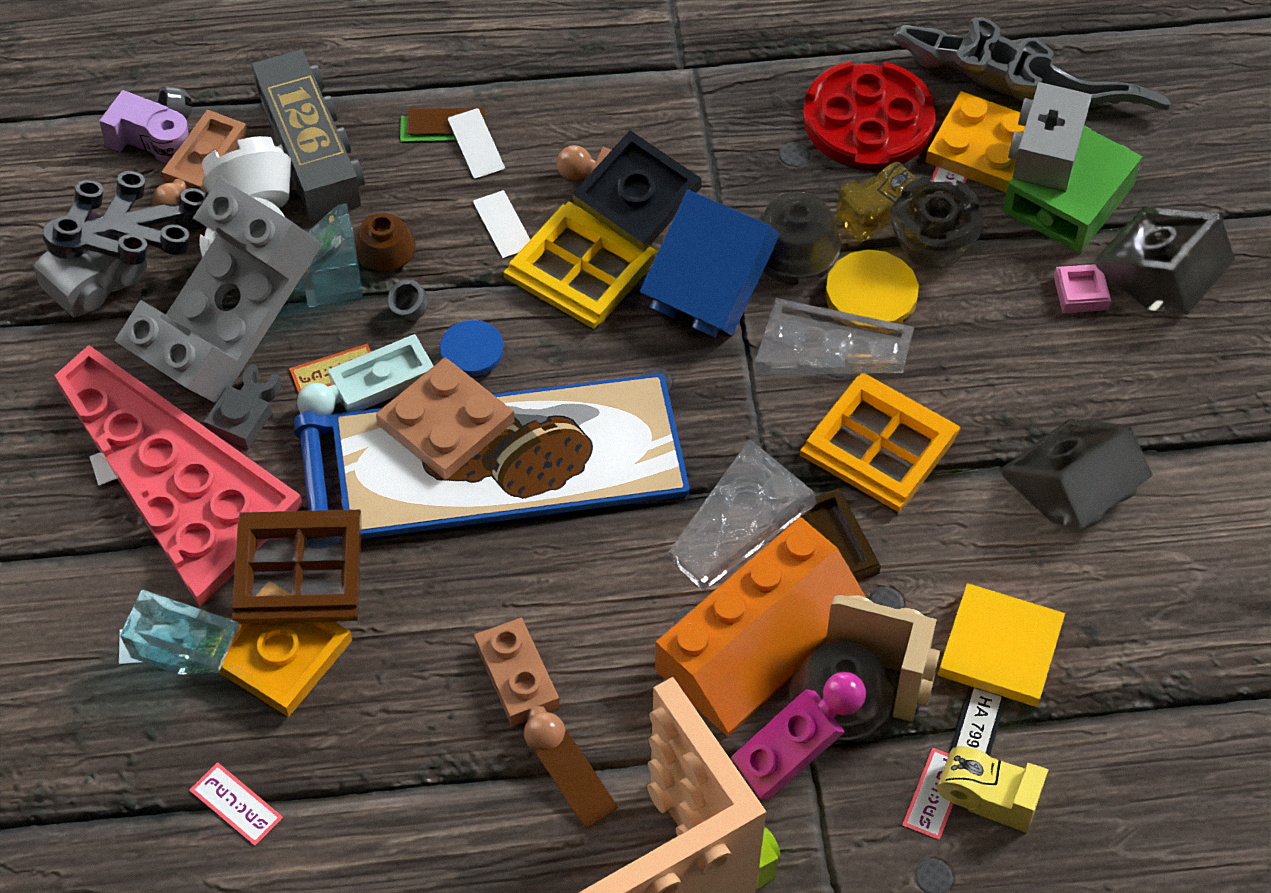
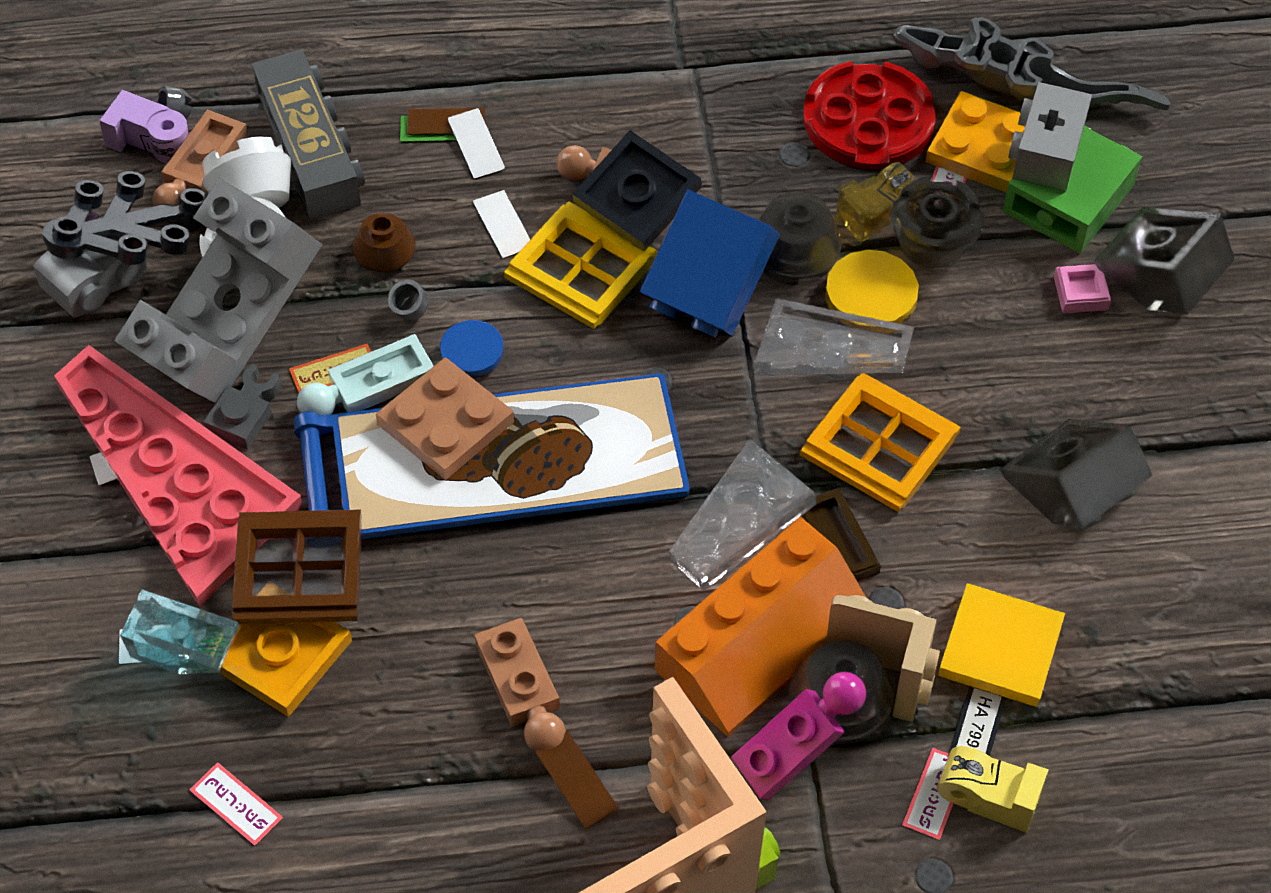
clear light blue slope [295,204,363,307] -> none

